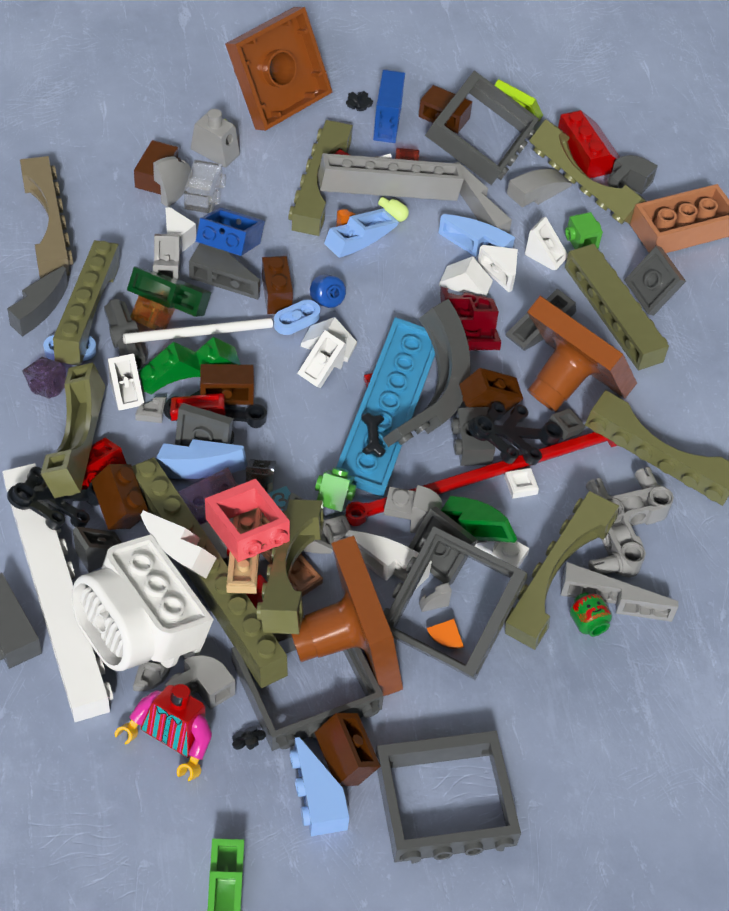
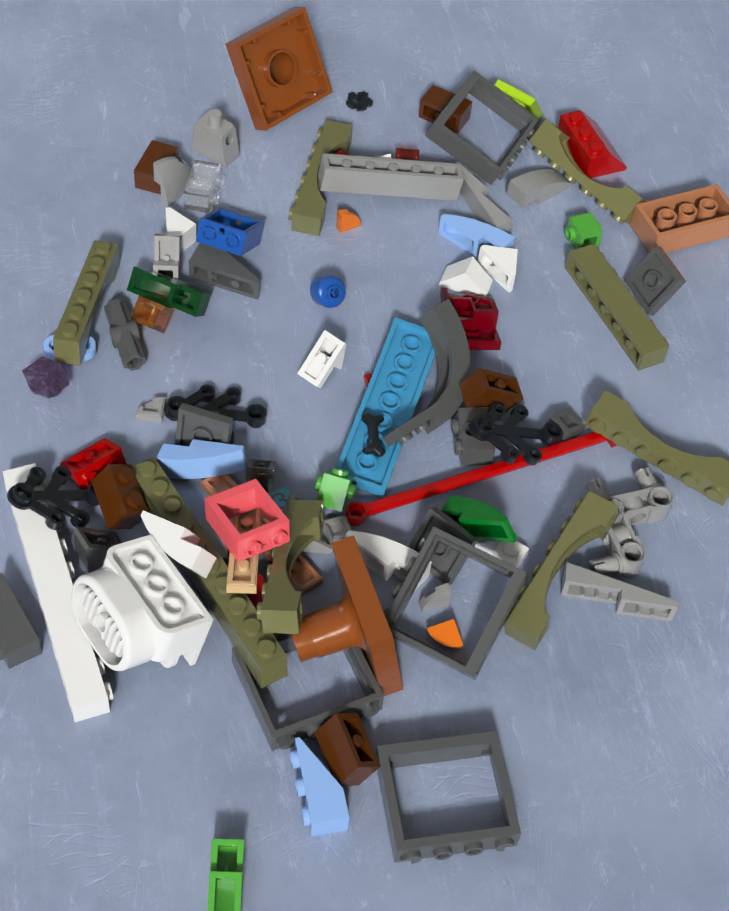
dark grey slope [7,266,68,337] -> none
dark tan arch [20,156,73,279] -> none
olive arch [41,362,106,498] -> none
white slope [107,353,145,410] -> none
torso [115,684,212,782] -> none
white piece [123,318,273,344] -> none
light grey tile [133,662,170,691] -> none
green arch [139,337,241,395] -> none
light grey brick [165,655,235,709] -> none
red tile [170,393,225,421] -> none
clear purple brick [178,467,238,525] -> none
reddish brown brick [200,364,254,405] -> none
black plant [232,727,266,750] -> none
reddish brown brick [262,256,293,314] -> none
light blue plate [274,300,320,335] -> none
white slope [301,317,357,363] -> none
light blue slope [324,208,399,258] -> none
blue window [373,70,405,143] -> none
yellowish green cylinder [378,197,409,222] -> none
light grey brick [384,485,443,533] -> none
white tile [504,468,539,499] -> none
dark grey slope [506,289,576,351] -> none
white slope [525,217,568,270] -> none
dark orange piece [527,296,637,412] -> none
green head [570,593,612,637] -> none
dark grey brick [607,155,658,194] -> none

